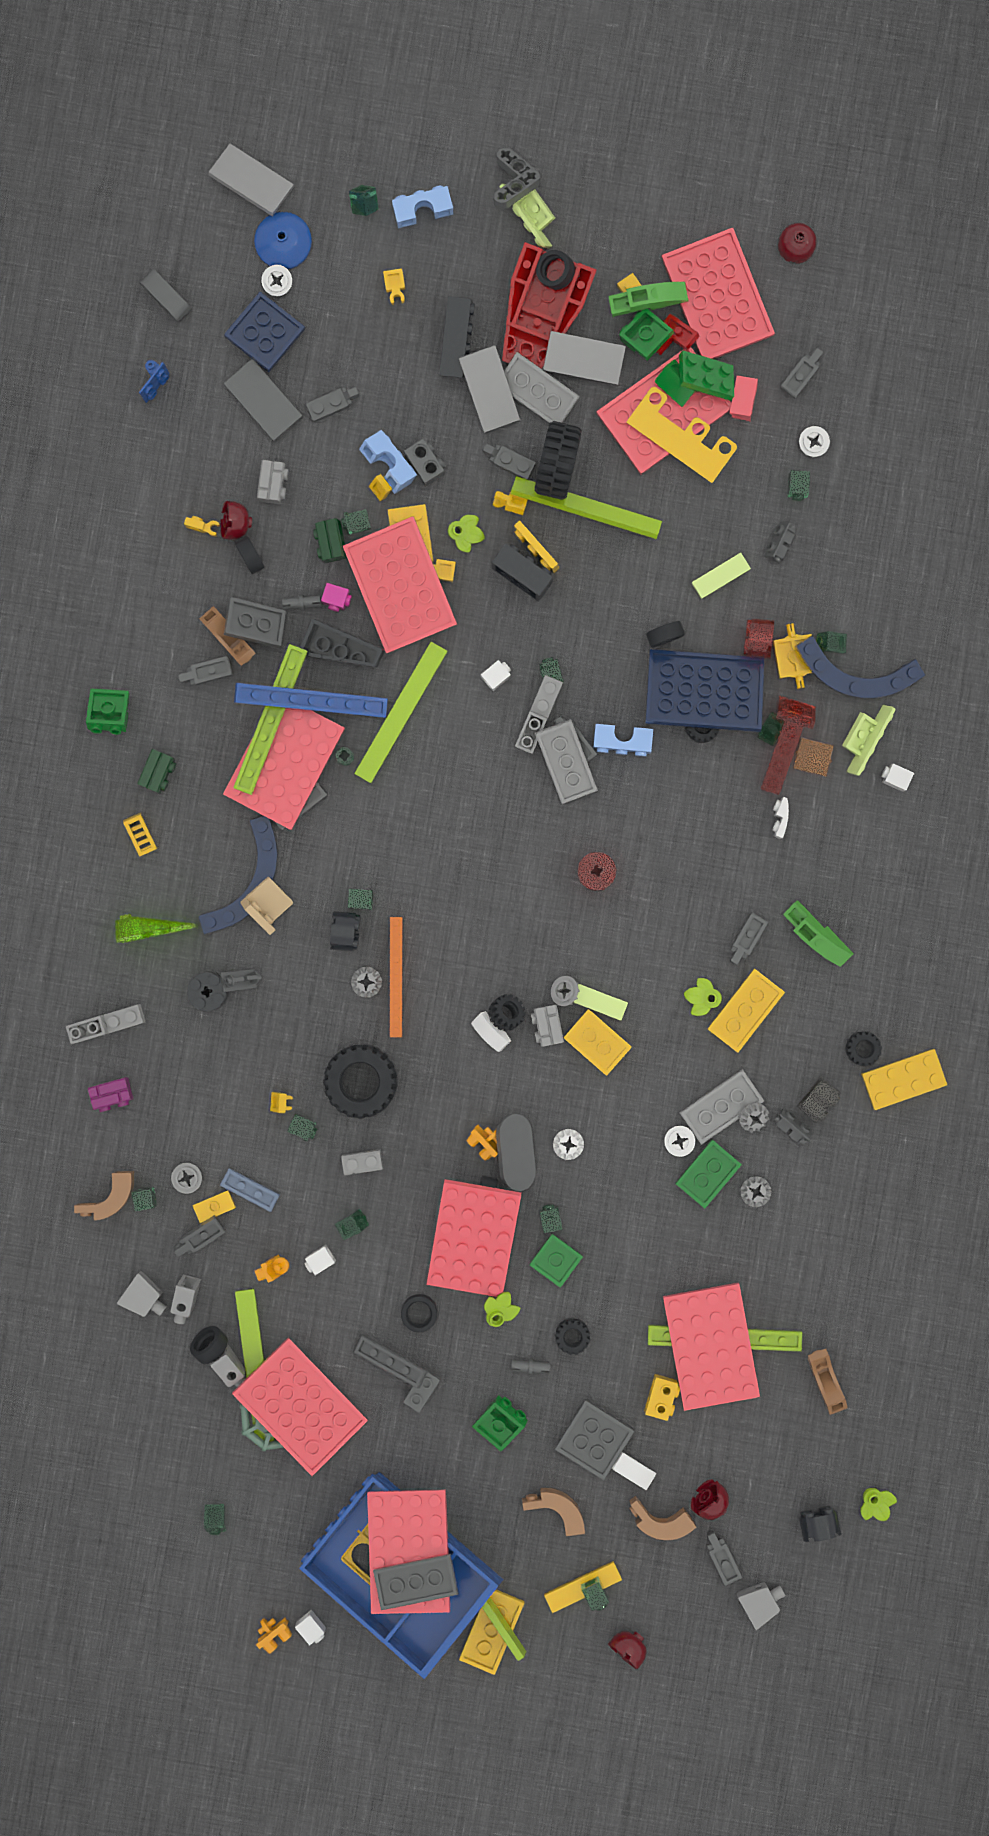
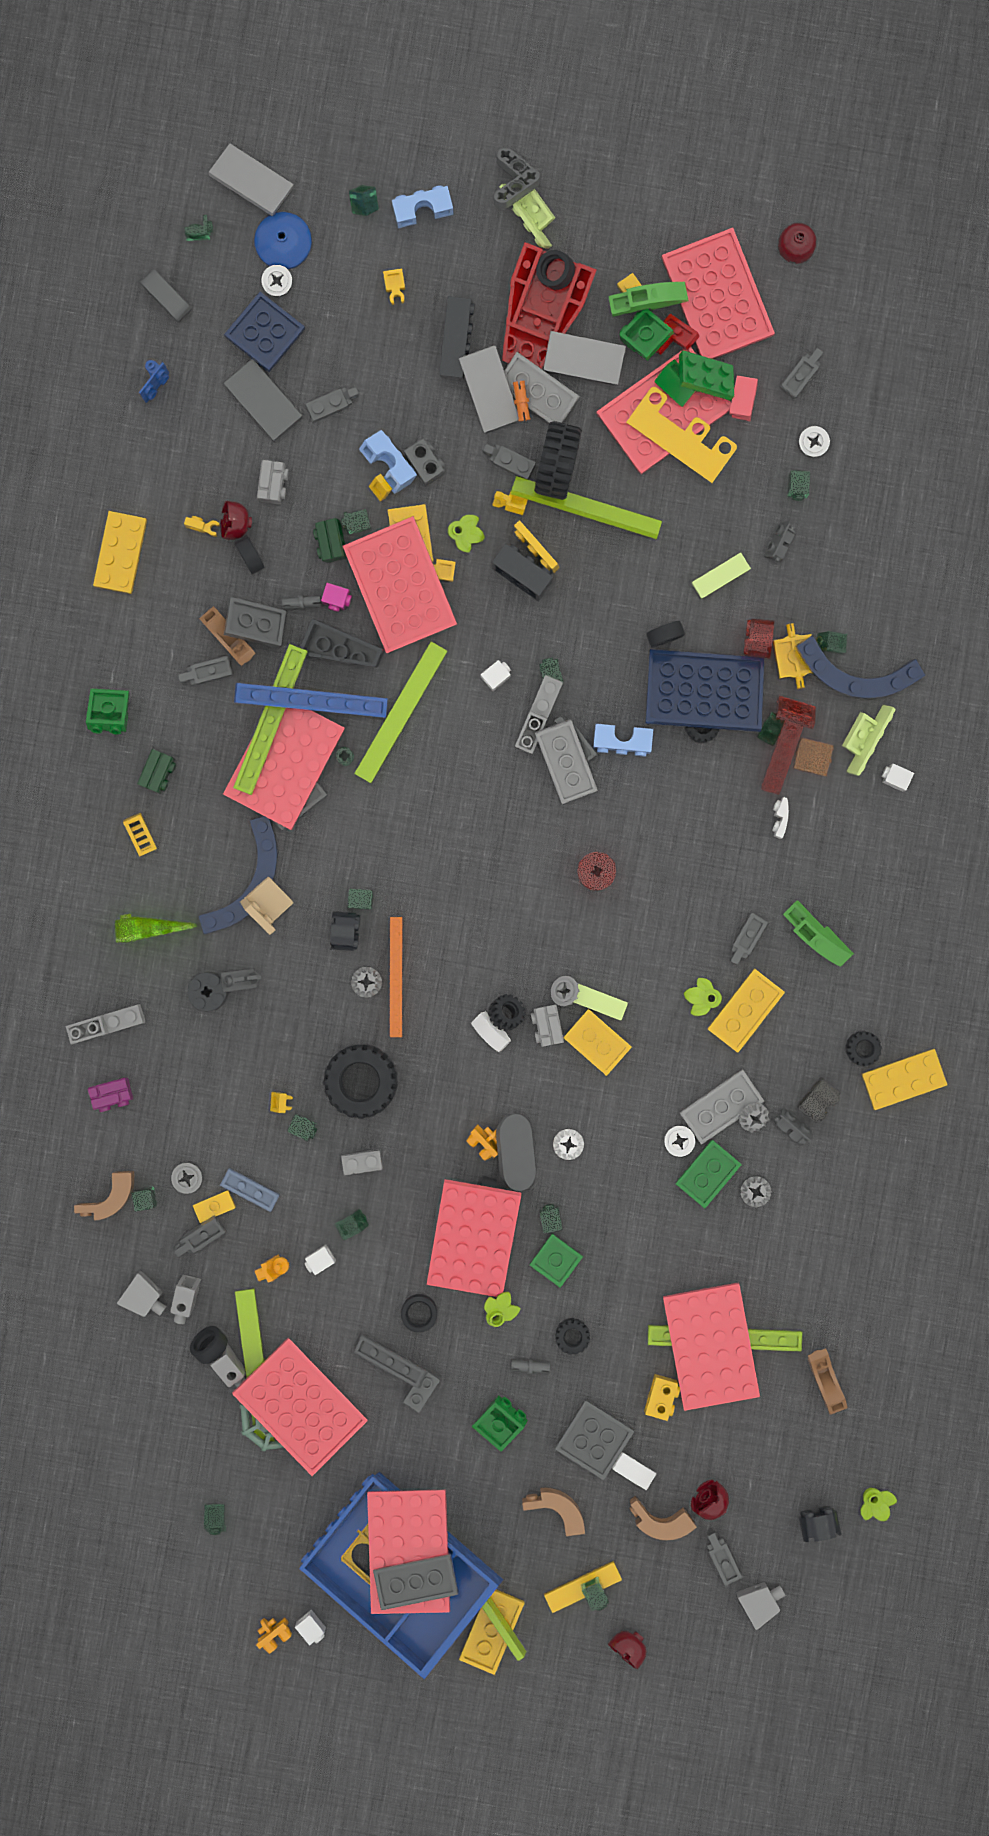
none -> yellow plate [93,511,147,594]
none -> clear green bracket [184,215,213,241]
none -> orange pin [513,381,531,422]

